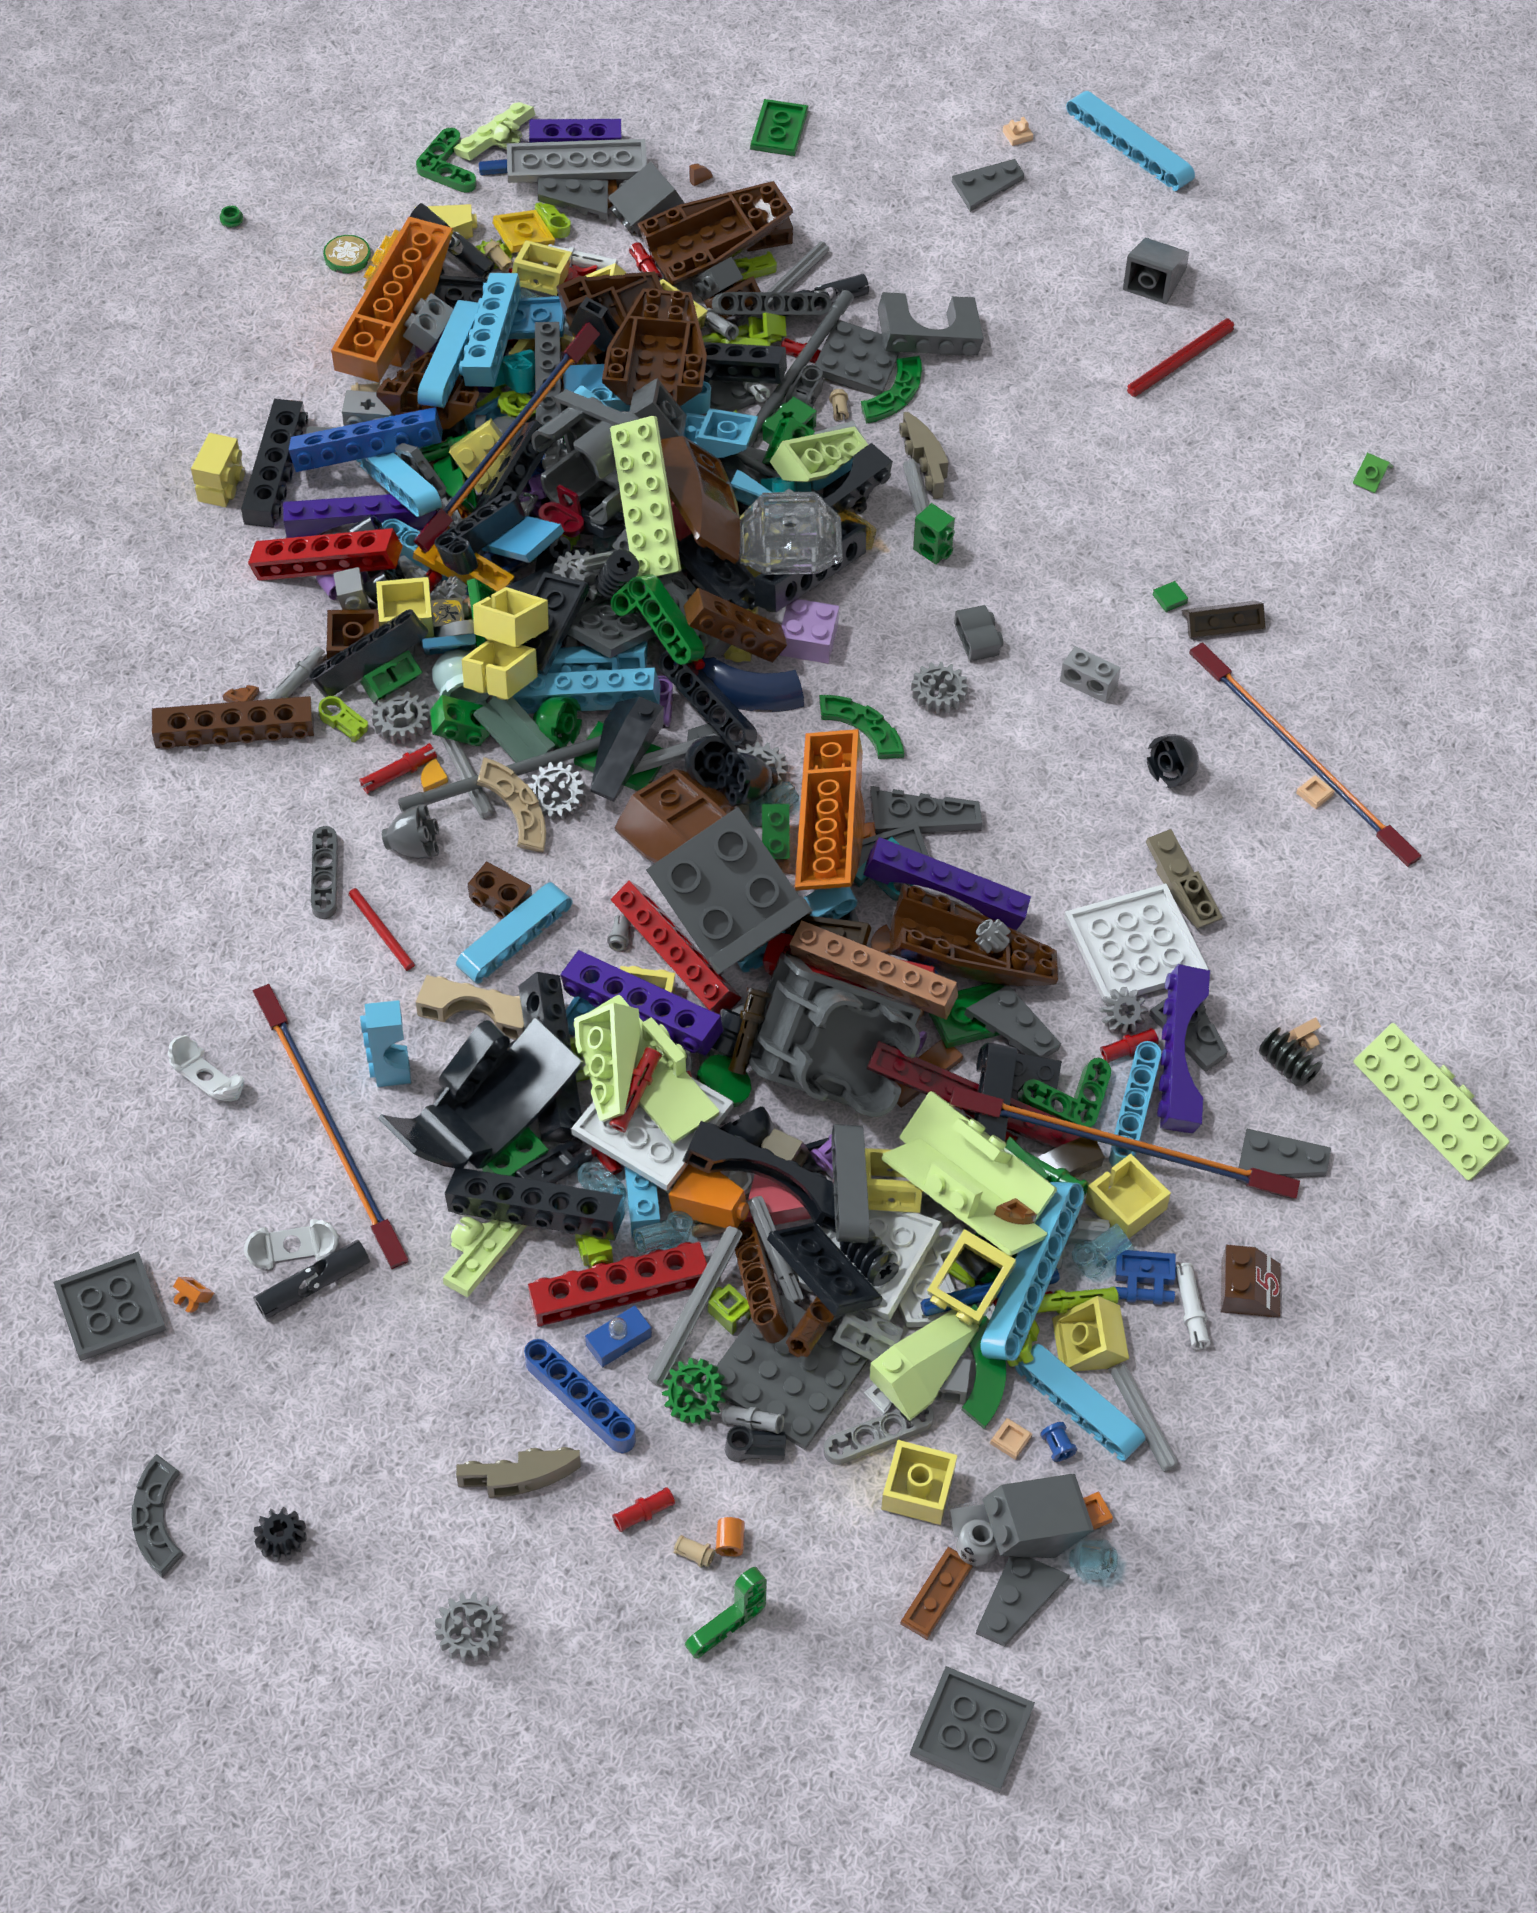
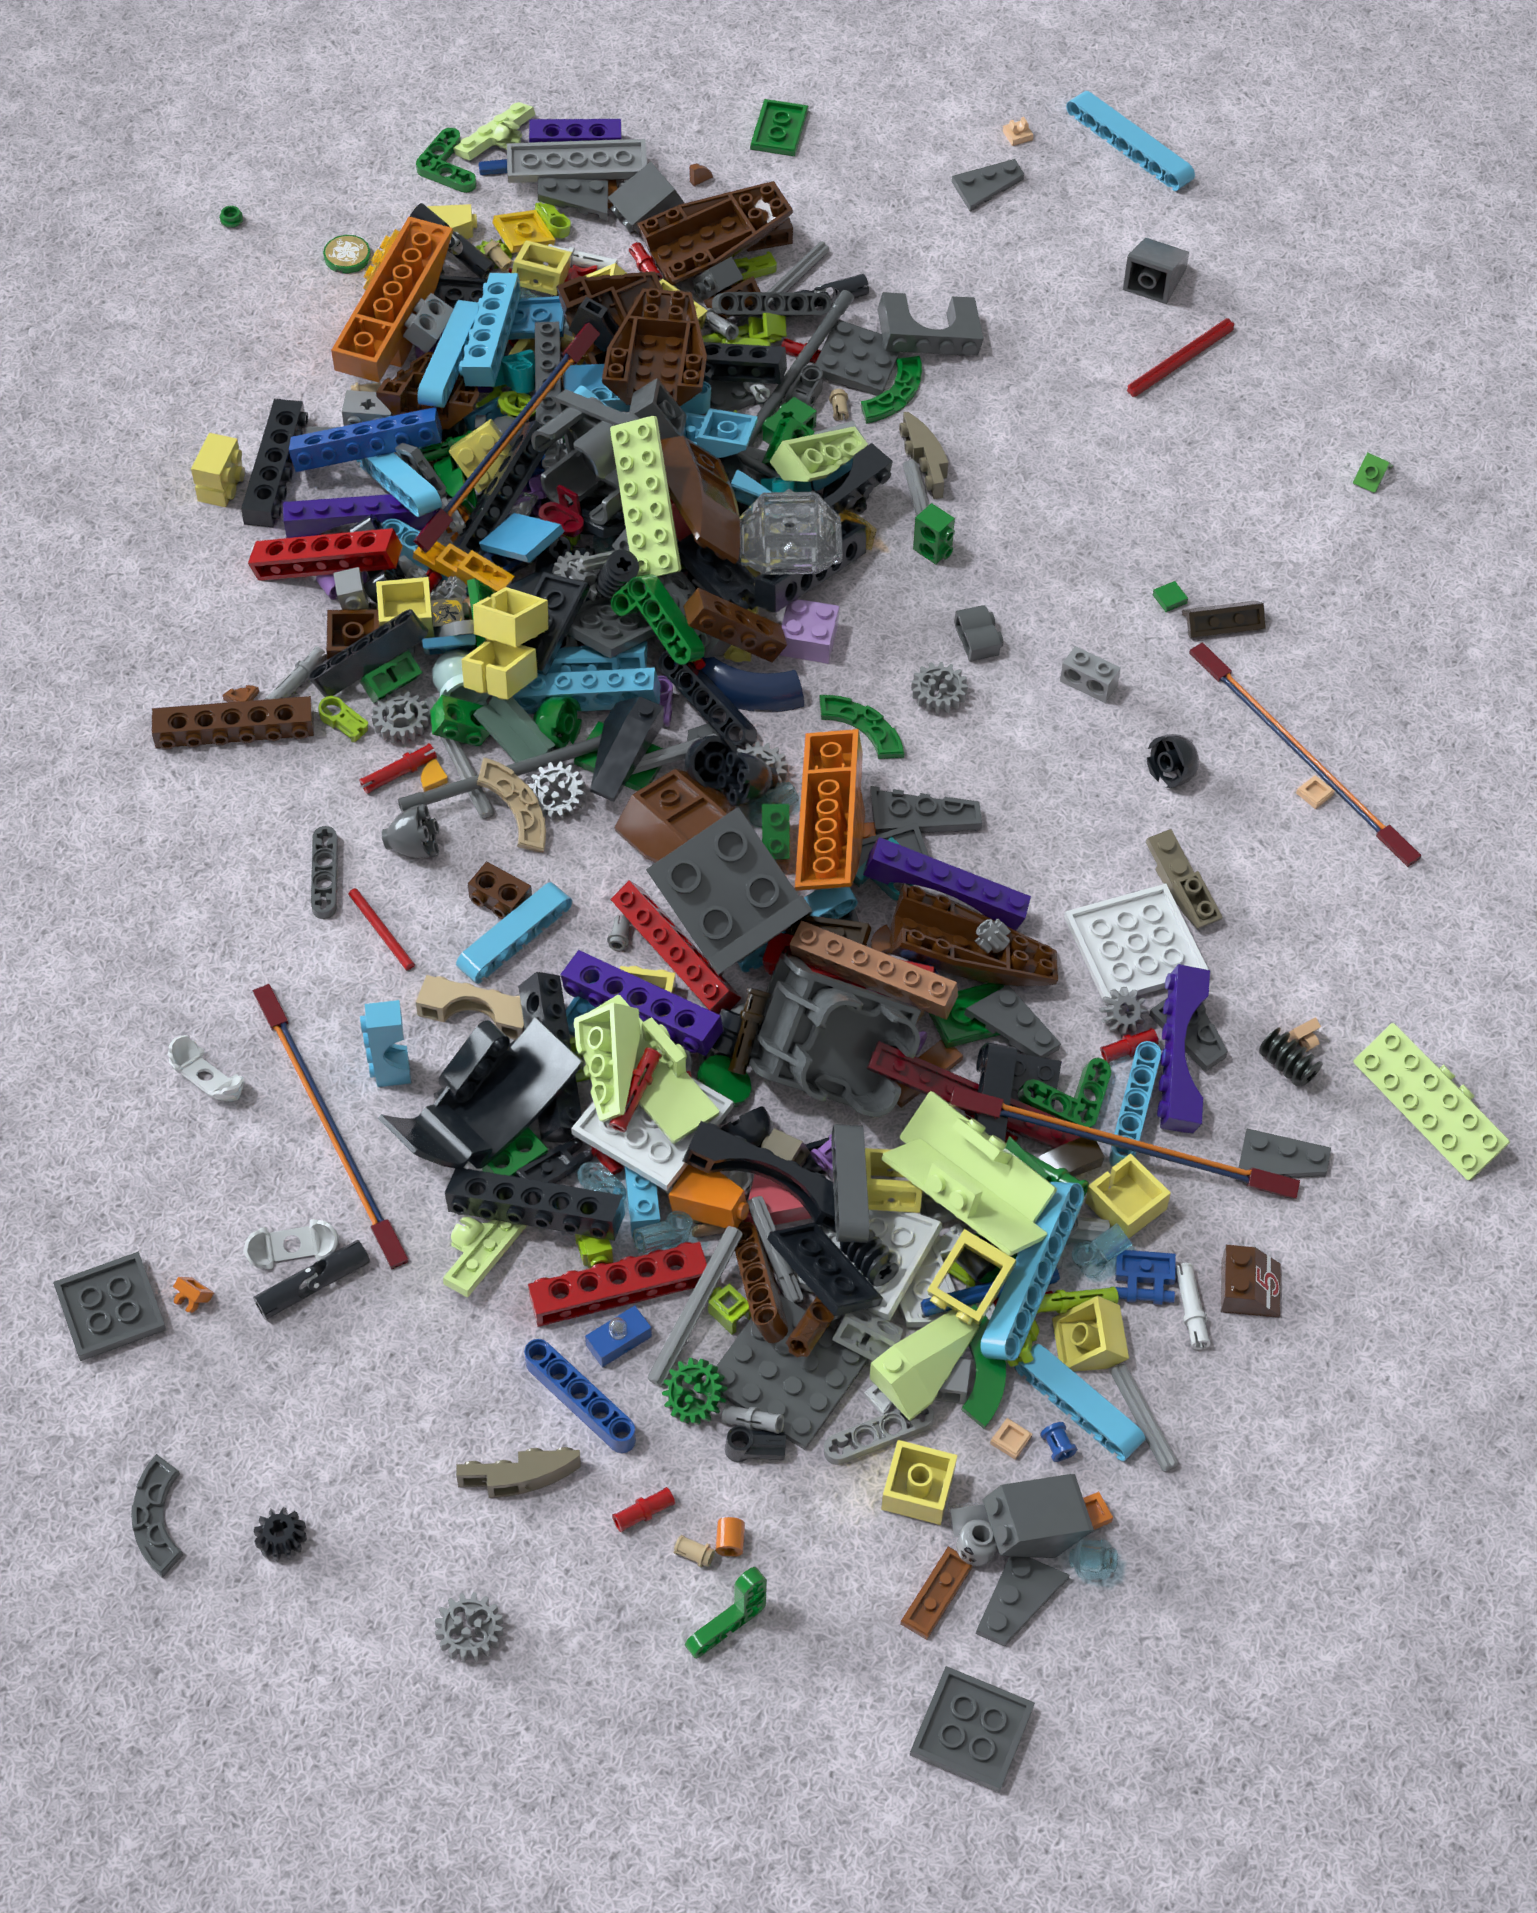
black beam [435,491,526,575] -> none
dark orange tile [994,1198,1037,1224] -> none

